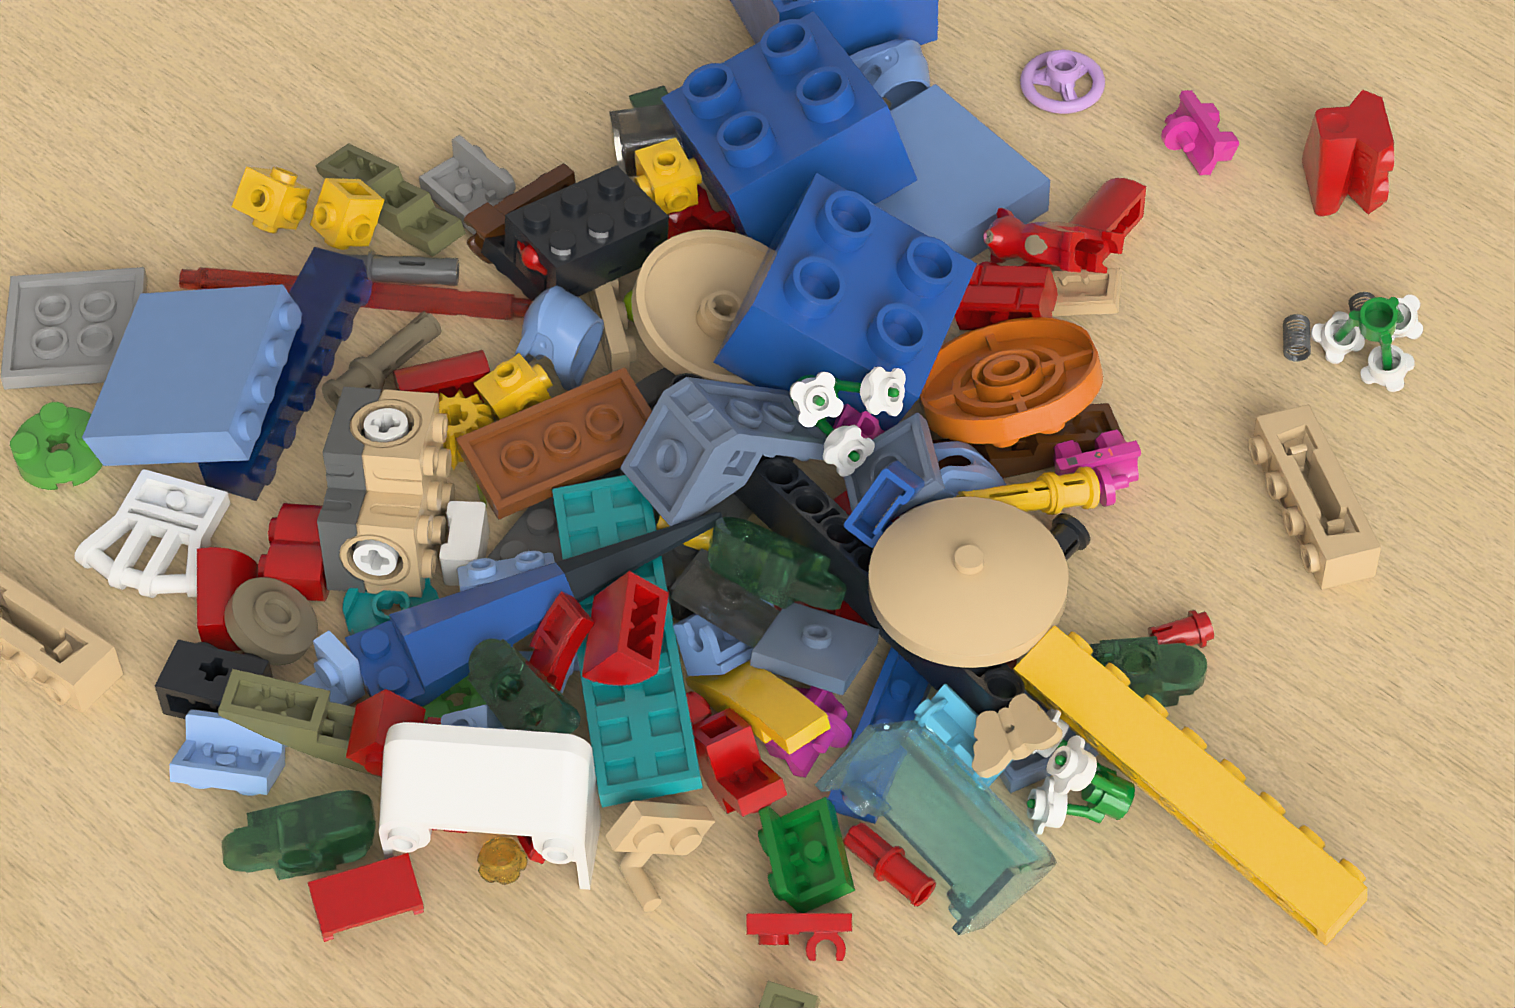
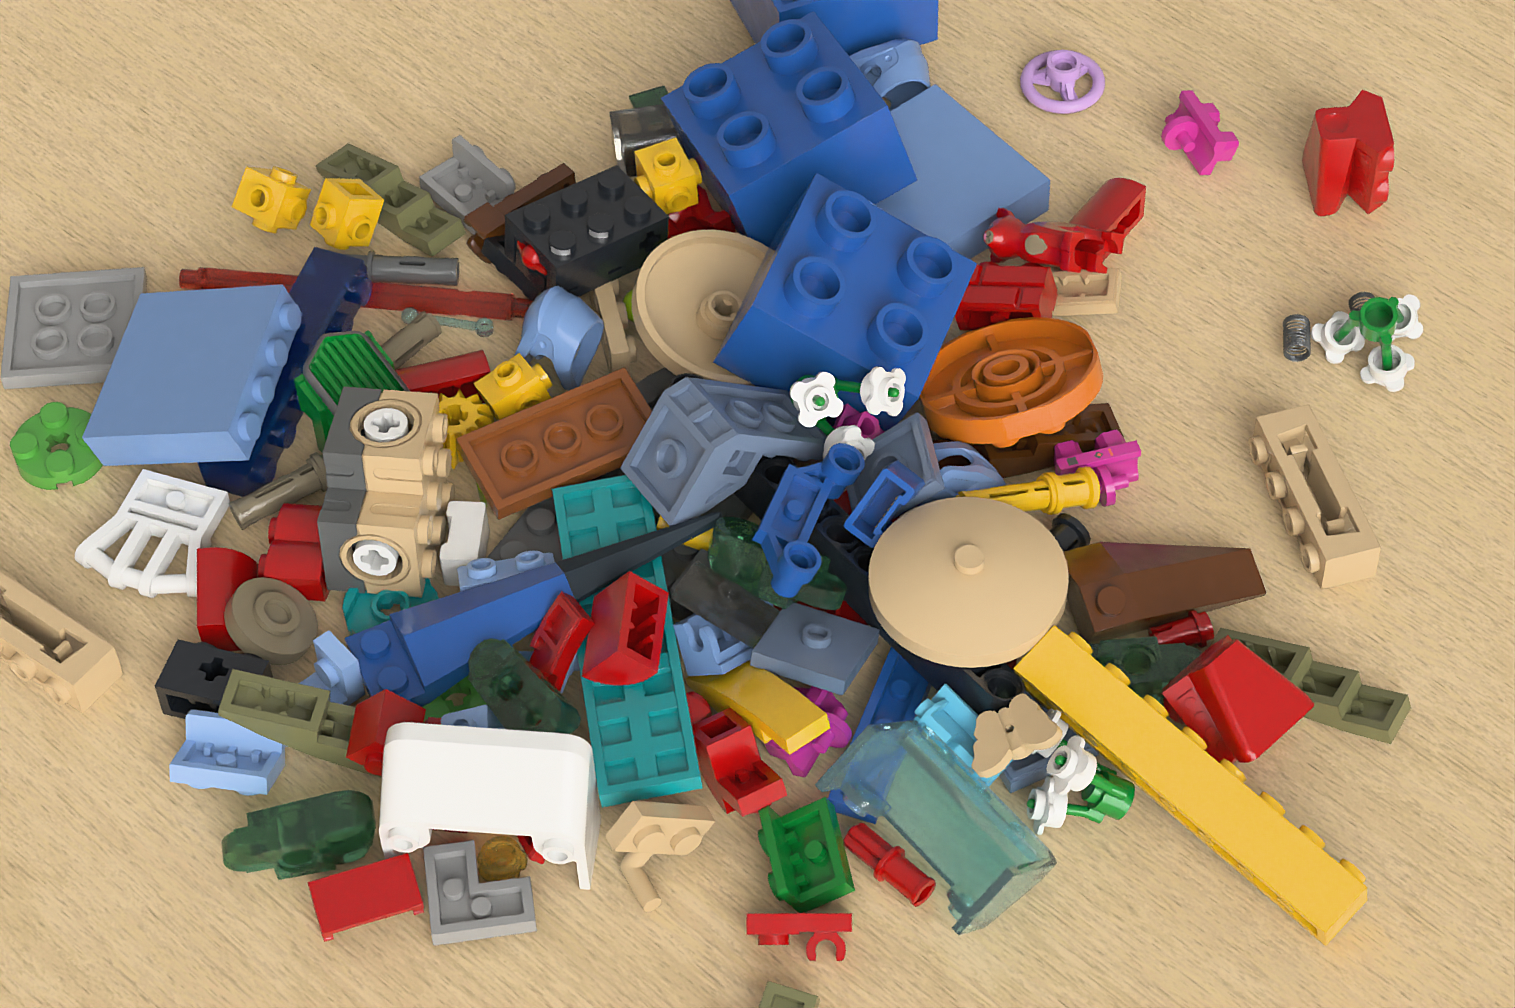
none -> dark tan pin [228,452,328,530]
none -> green piece [294,330,410,453]
none -> clear light blue hinge [401,307,494,337]
none -> light grey plate [423,840,537,946]
none -> blue plate [752,443,865,598]
none -> reddish brown wedge [1063,542,1267,646]
none -> red piece [1162,635,1315,764]
none -> olive slope [1209,628,1411,744]

